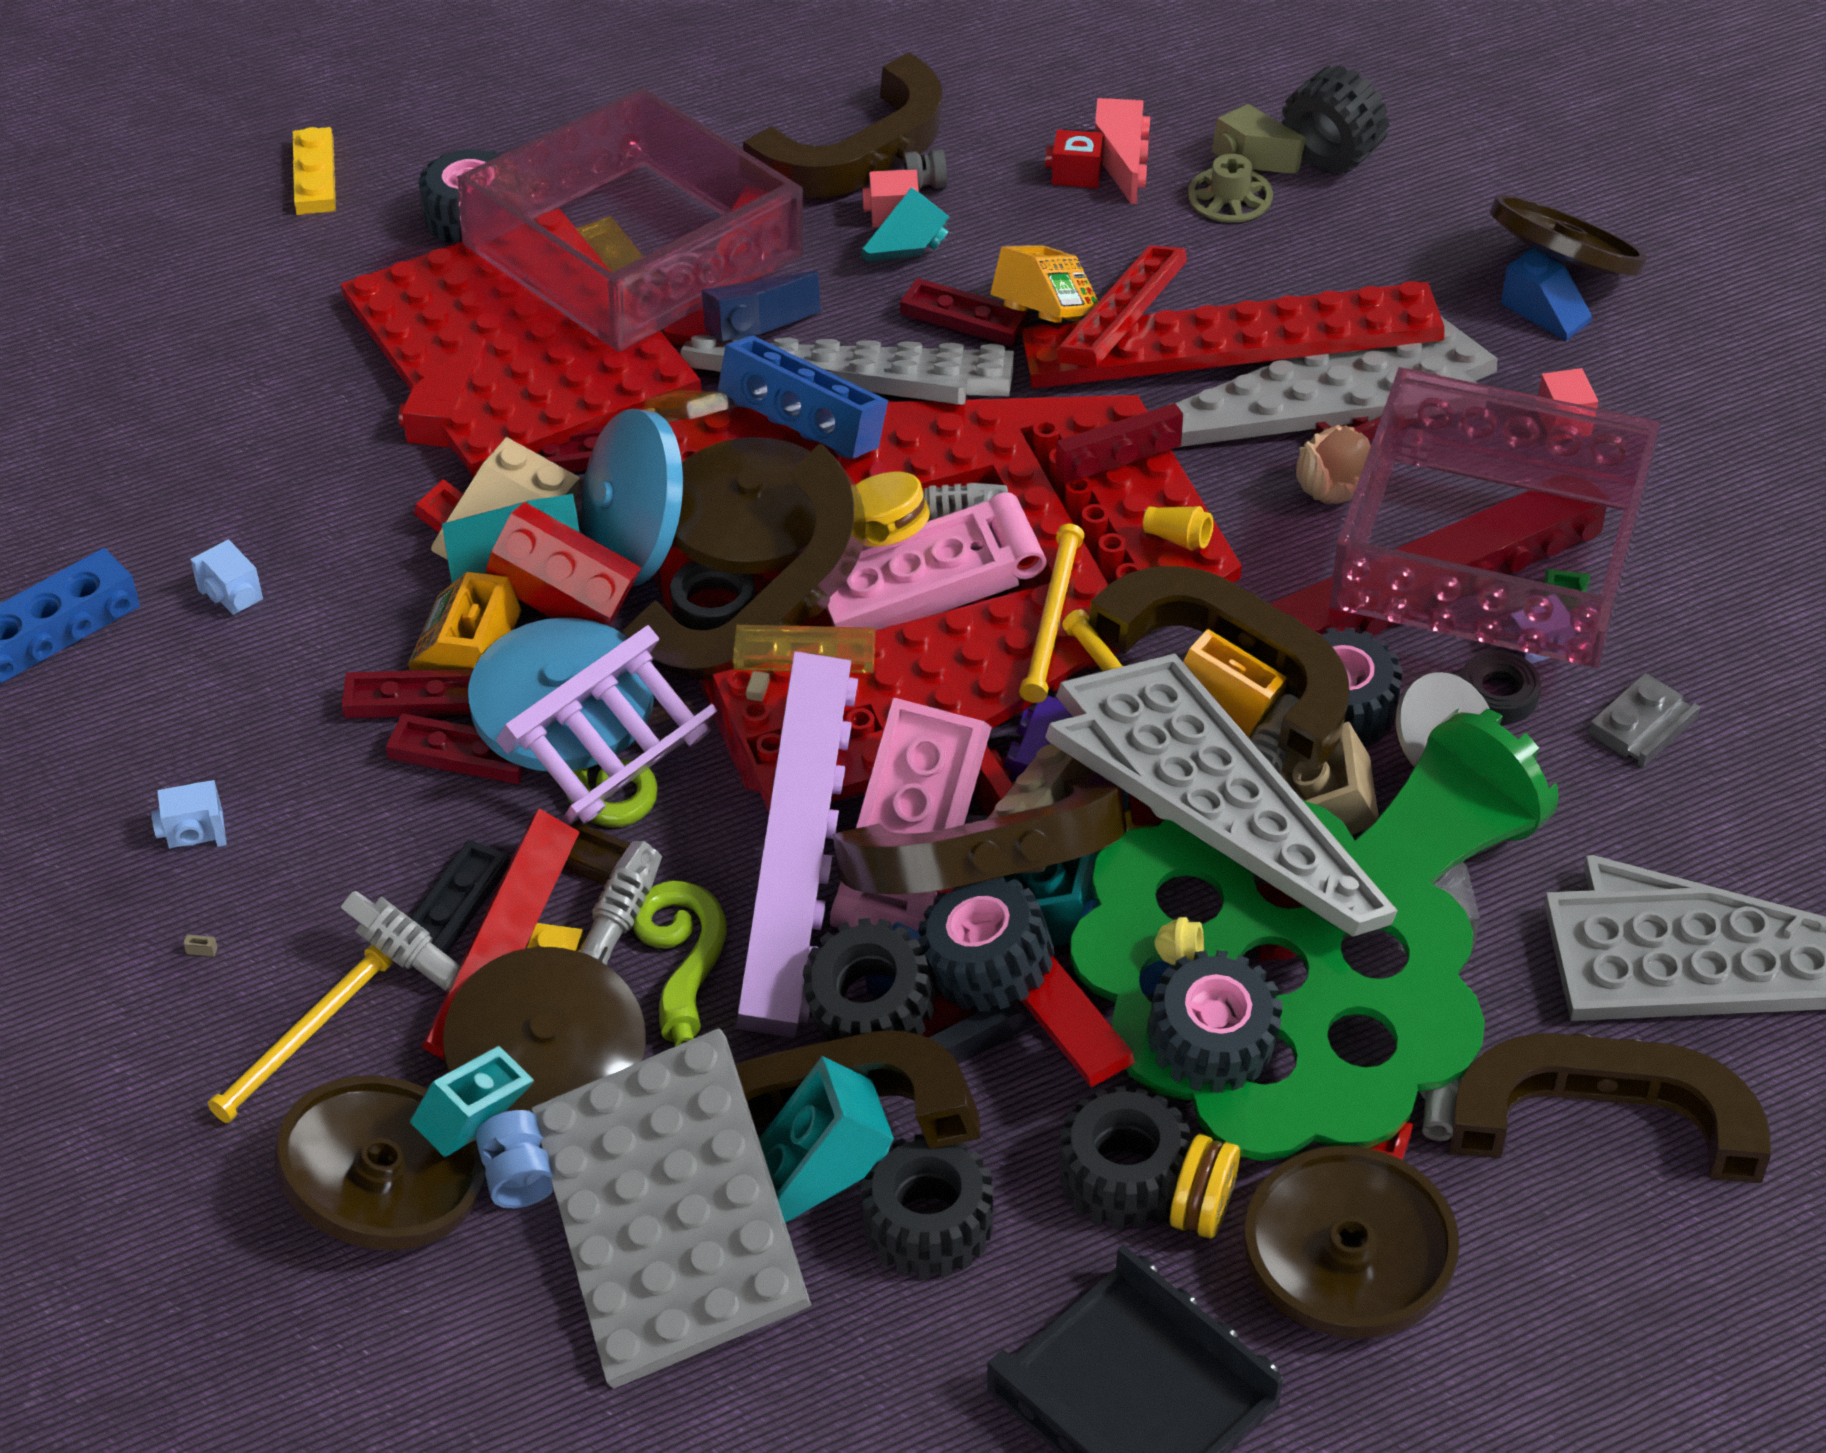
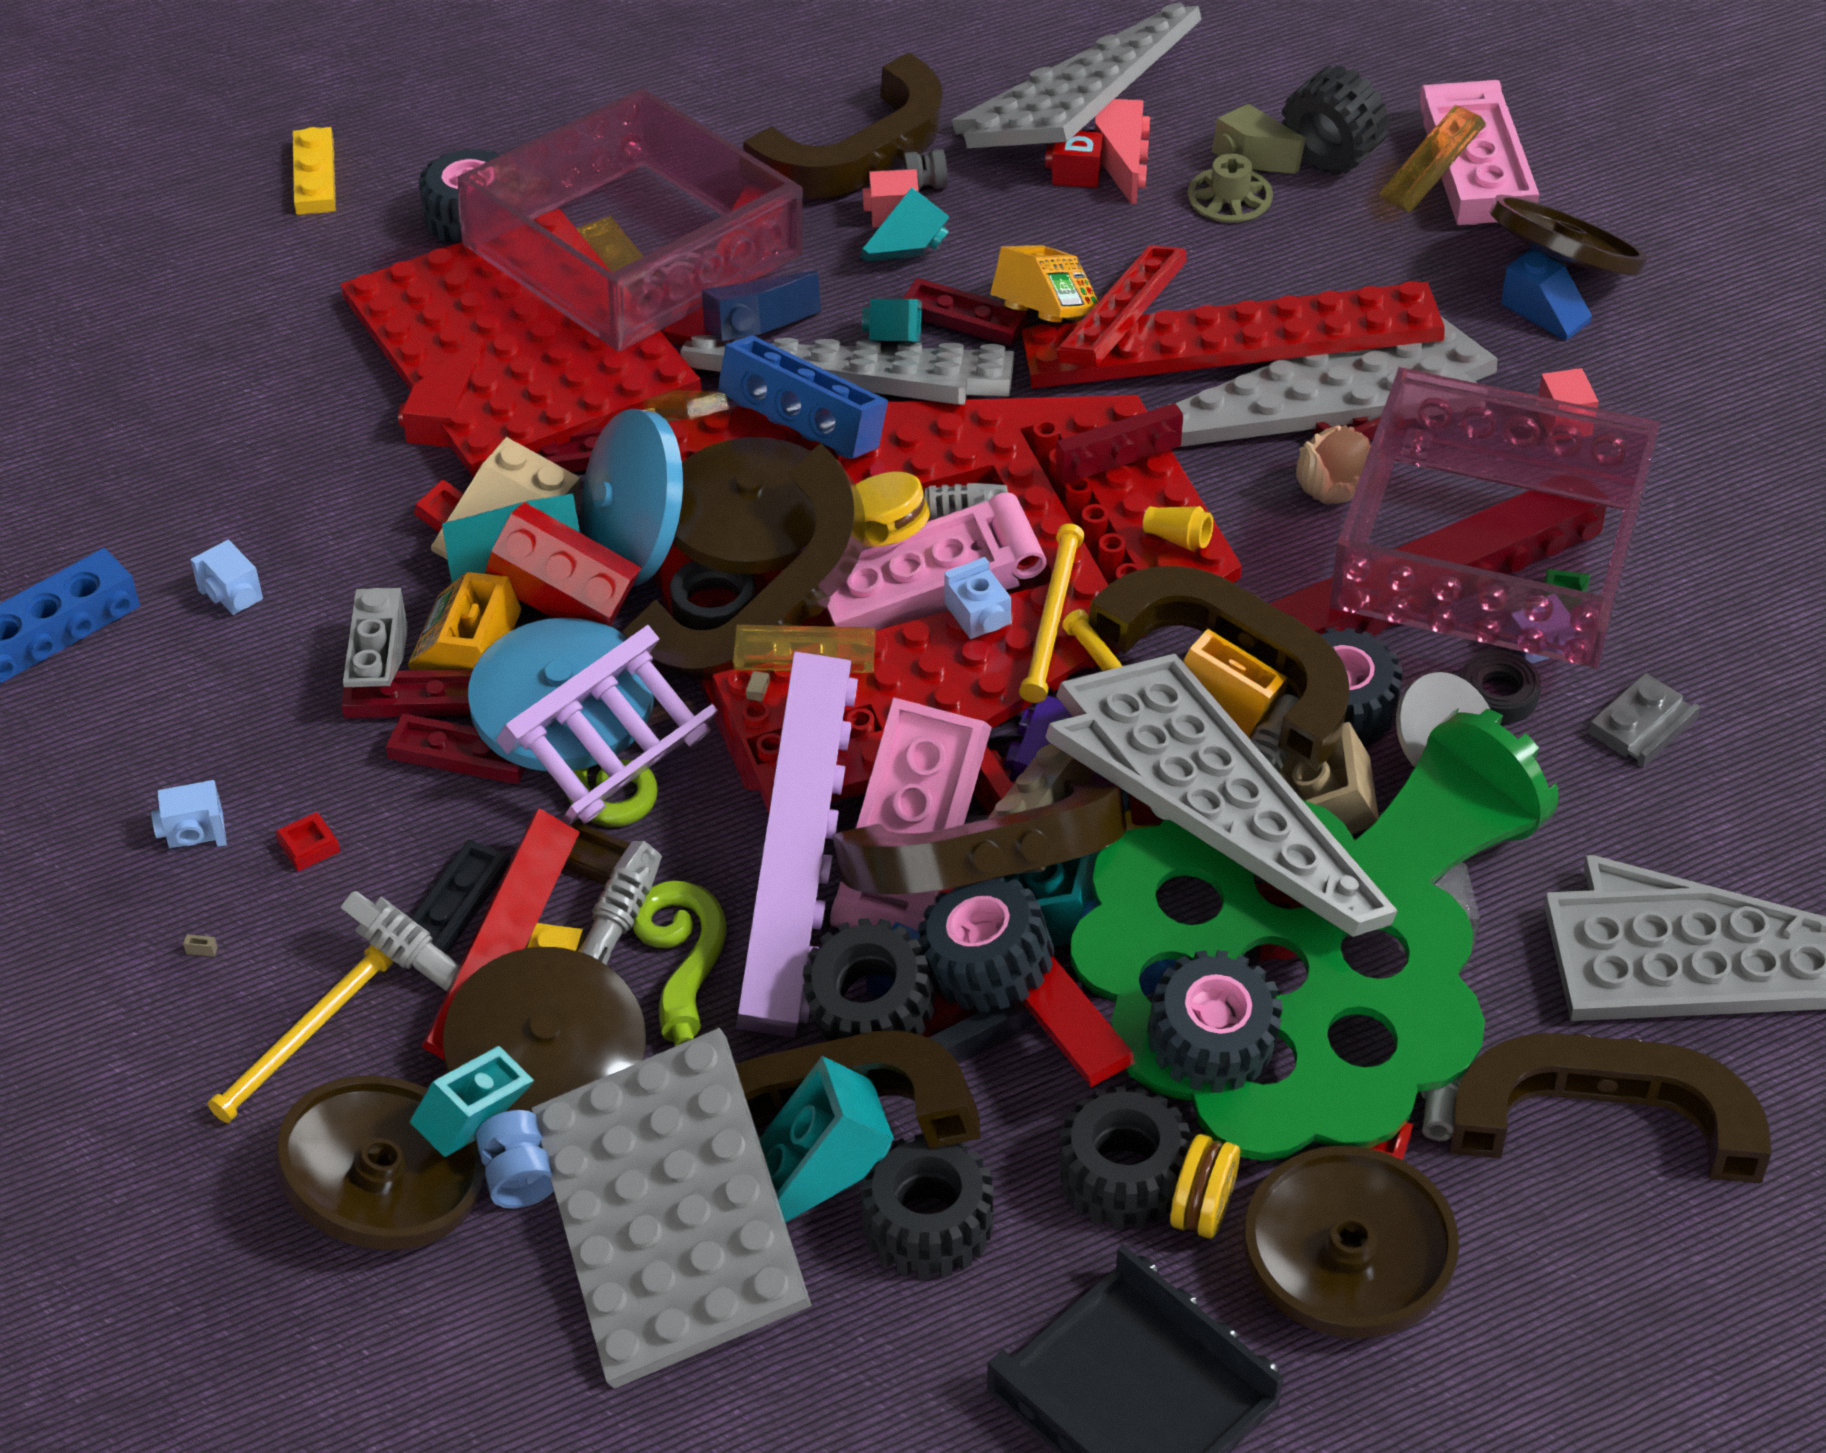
light yellow plate [1155,917,1204,965] -> none
none -> red tile [275,811,340,872]
none -> light grey slope [343,588,408,687]
none -> teal slope [862,299,922,342]
none -> light blue brick [944,557,1011,639]
none -> light grey wing [952,3,1202,148]
none -> clear yellow tile [1379,104,1486,213]
none -> bright pink hinge [1419,80,1539,225]

